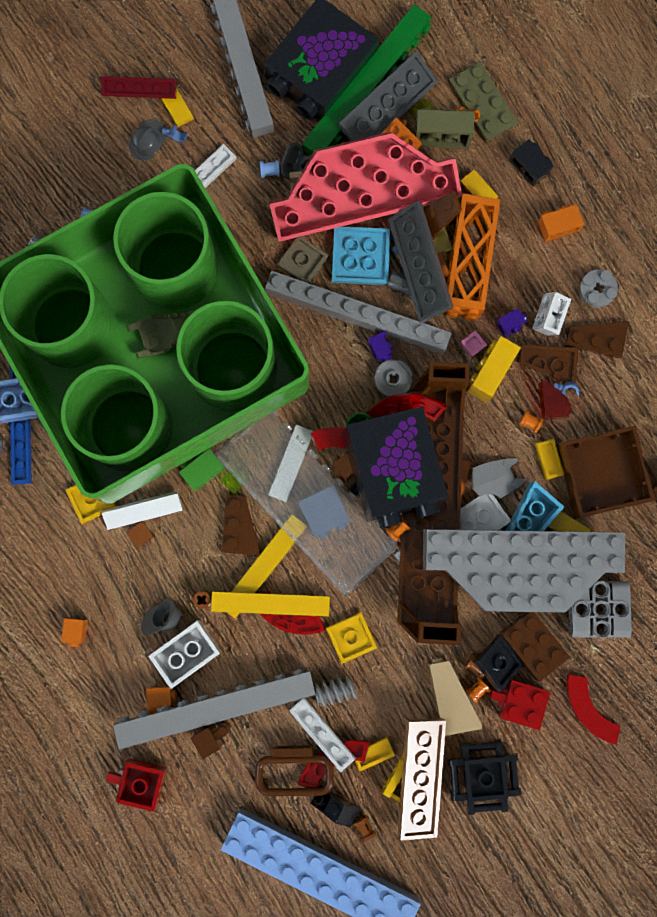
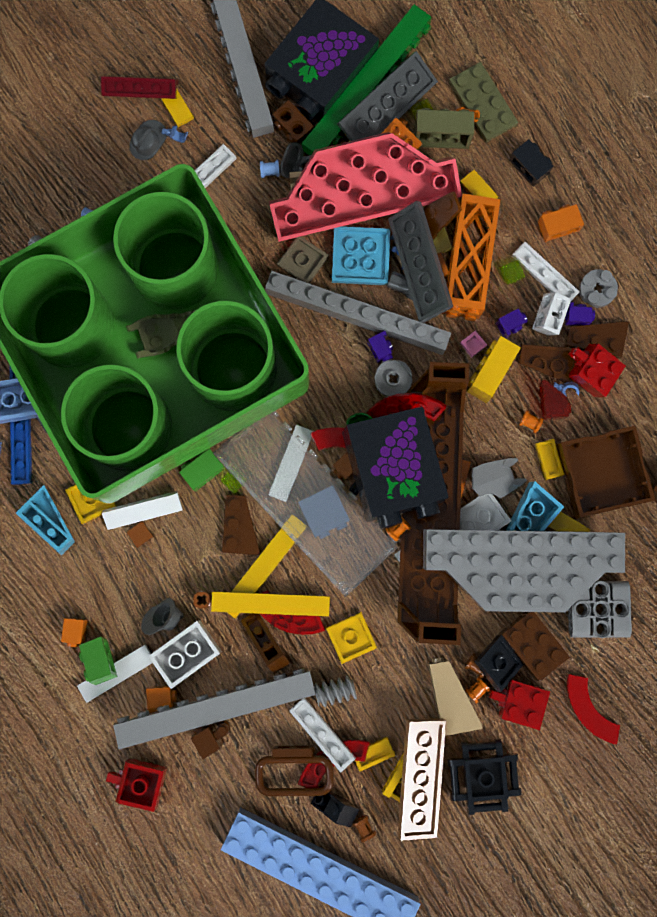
none -> medium azure wedge [16,485,75,556]
none -> white tile [77,644,152,703]
none -> bright green brick [79,637,118,685]
none -> reddish brown slope [241,613,290,674]
none -> reddish brown brick [272,100,314,145]
none -> clear neon green tile [500,260,525,285]
none -> white tile [511,242,580,301]
none -> dark purple brick [565,302,595,326]
none -> red hinge [568,343,626,397]

